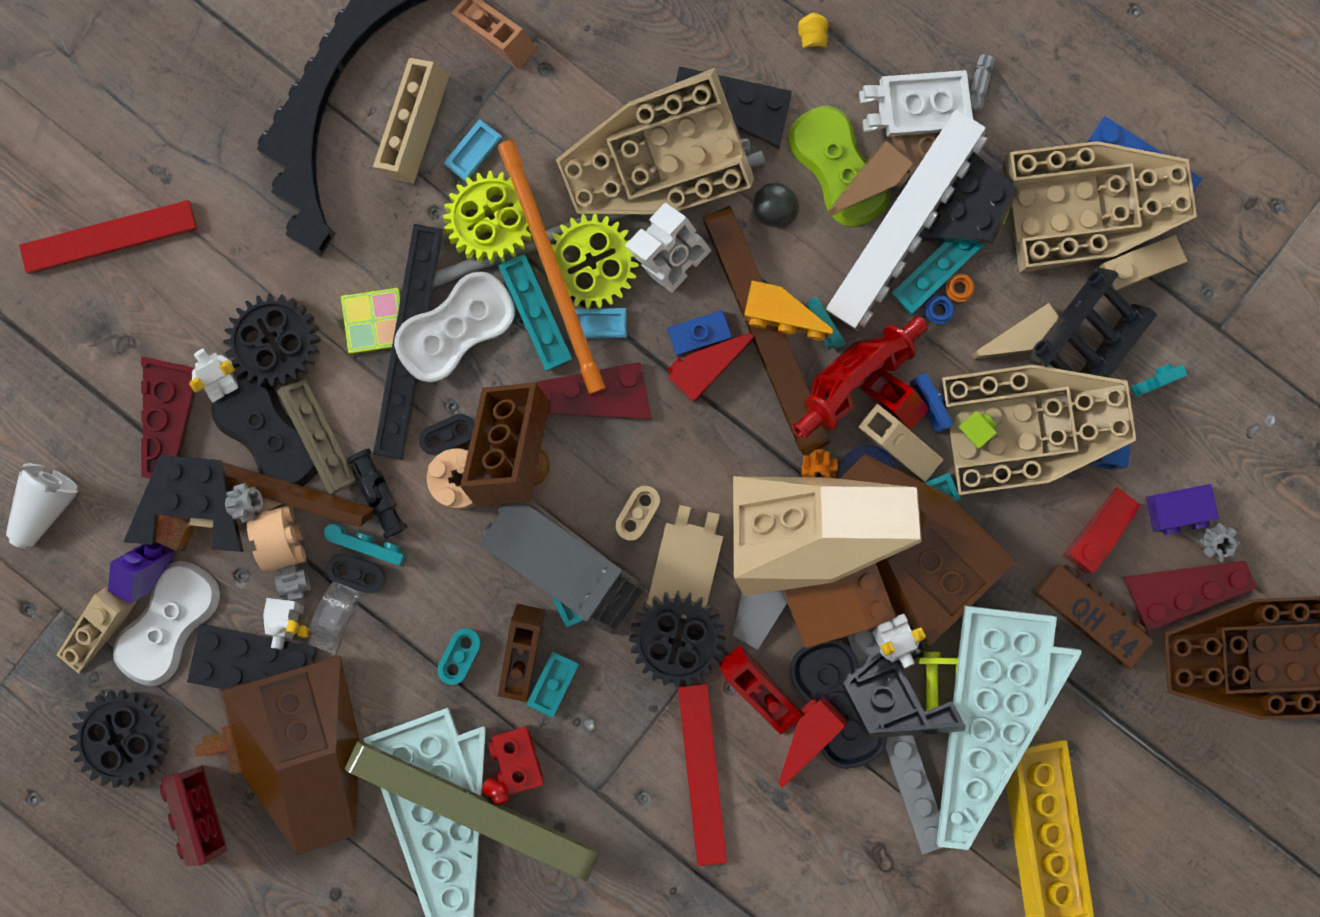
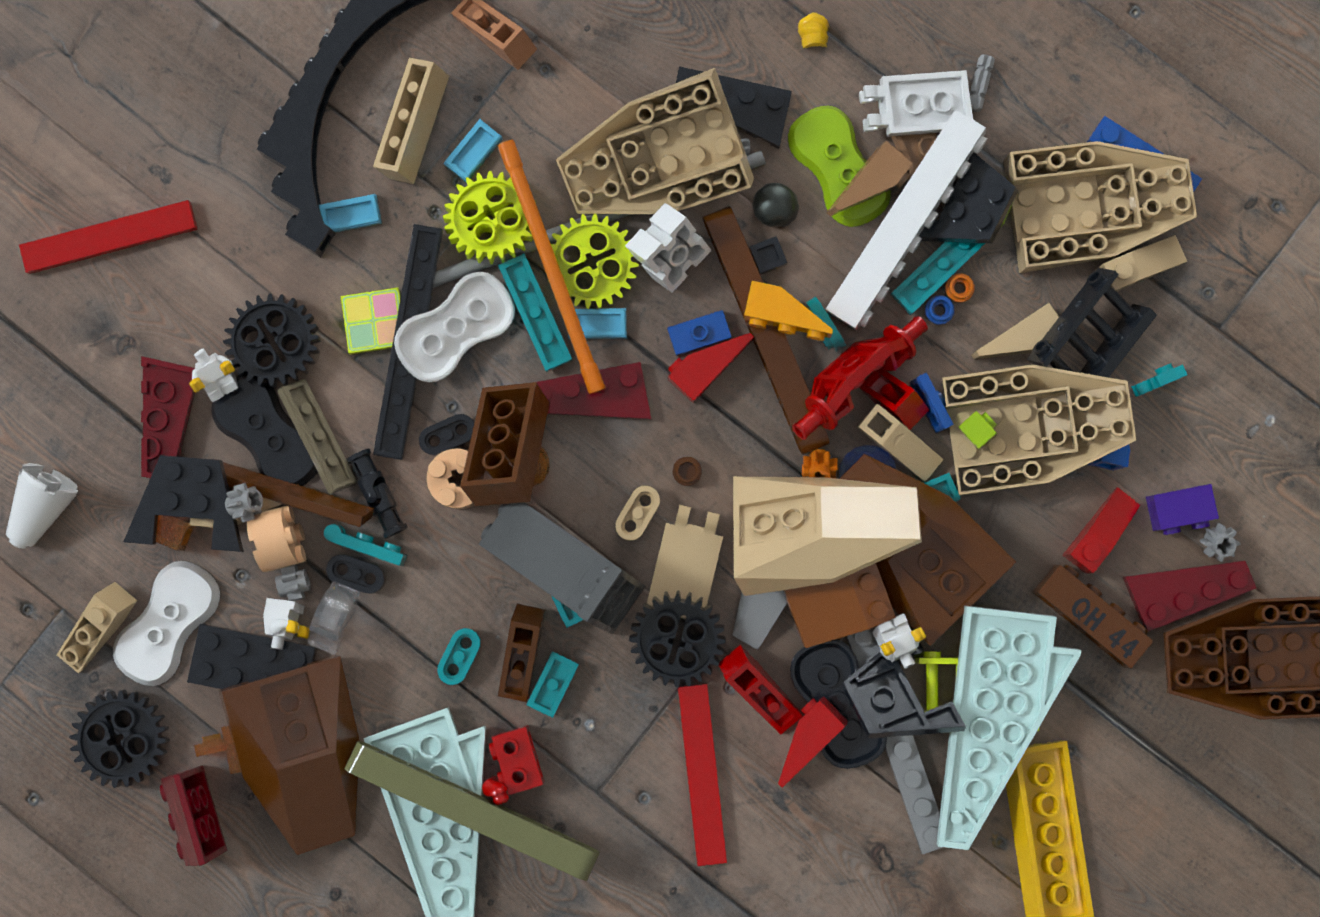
dark purple slope [108,541,175,604] -> none
none -> medium azure tile [319,194,382,232]
none -> reddish brown plate [672,457,702,486]
none -> black plate [749,236,788,275]

